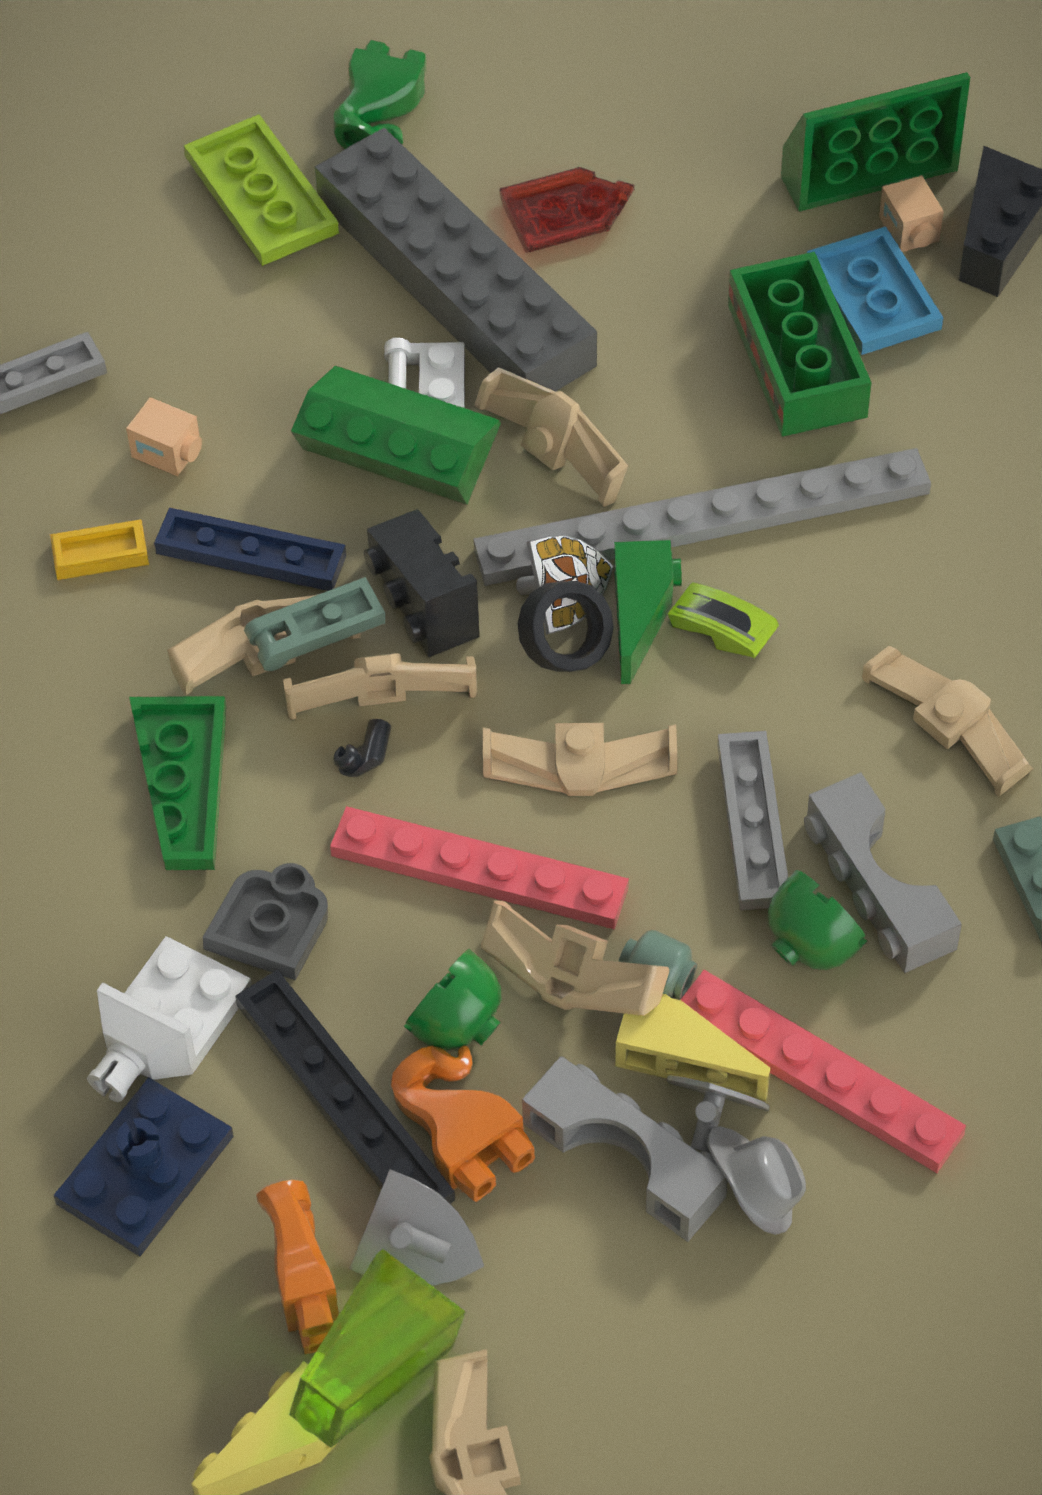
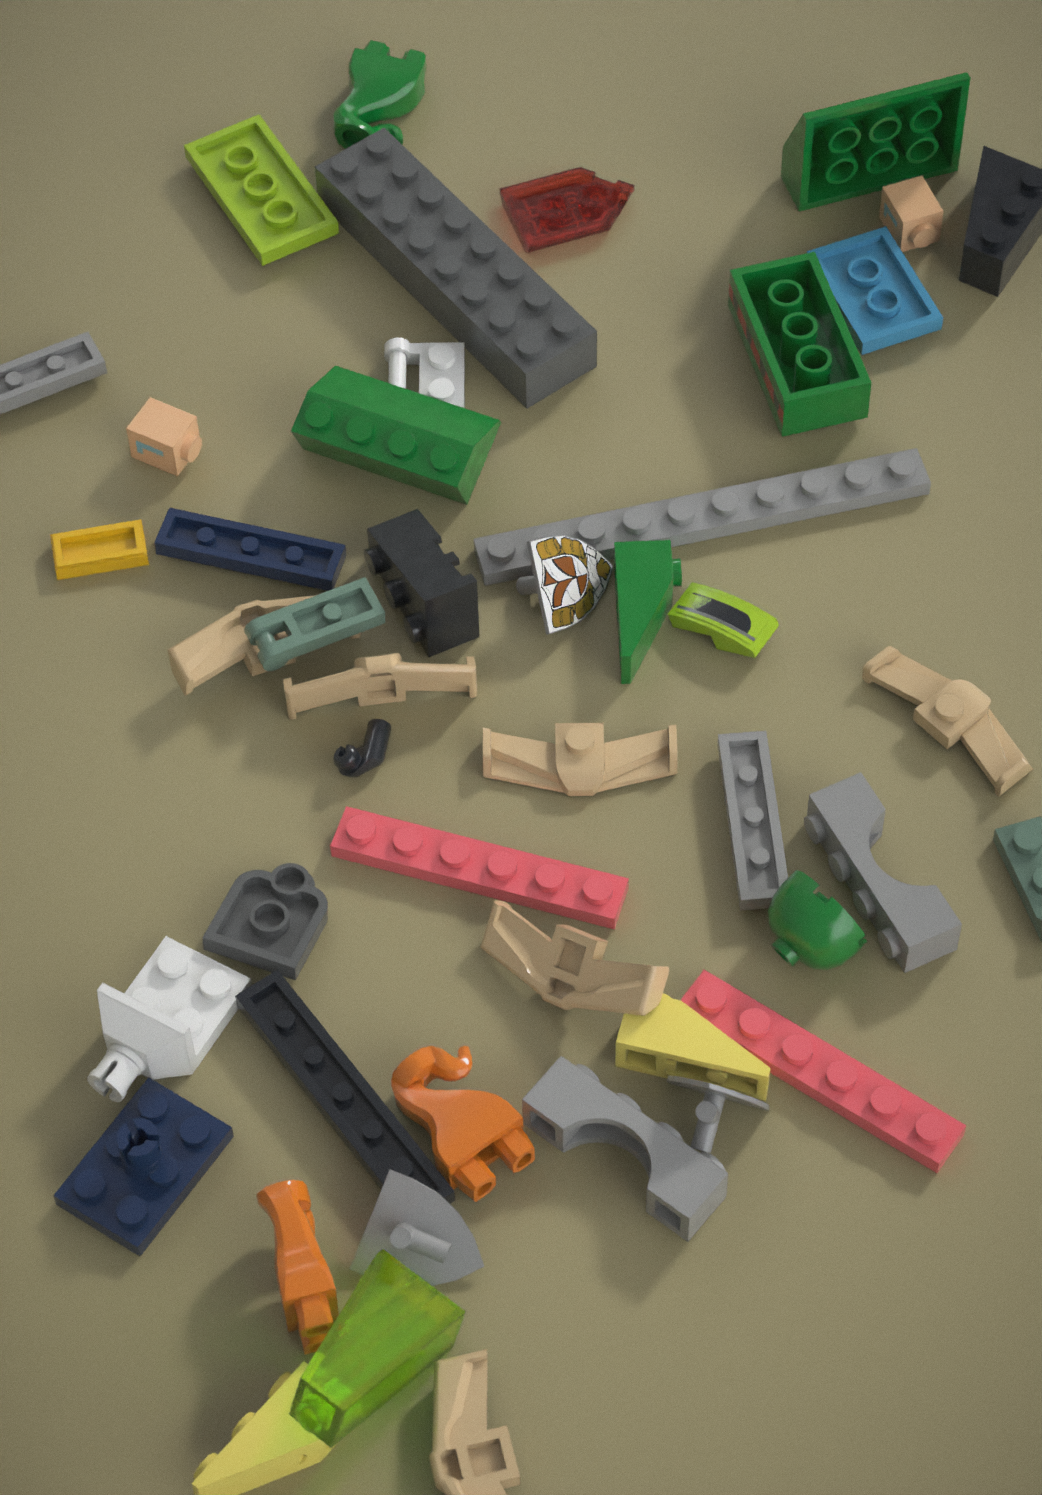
green wing [129,696,227,870] -> none
green cylinder [404,949,501,1052] -> none
tan plate [474,367,629,507] -> none
black tyre [517,581,614,672] -> none
sand green head [618,930,698,1000] -> none
light grey piece [707,1126,806,1235] -> none

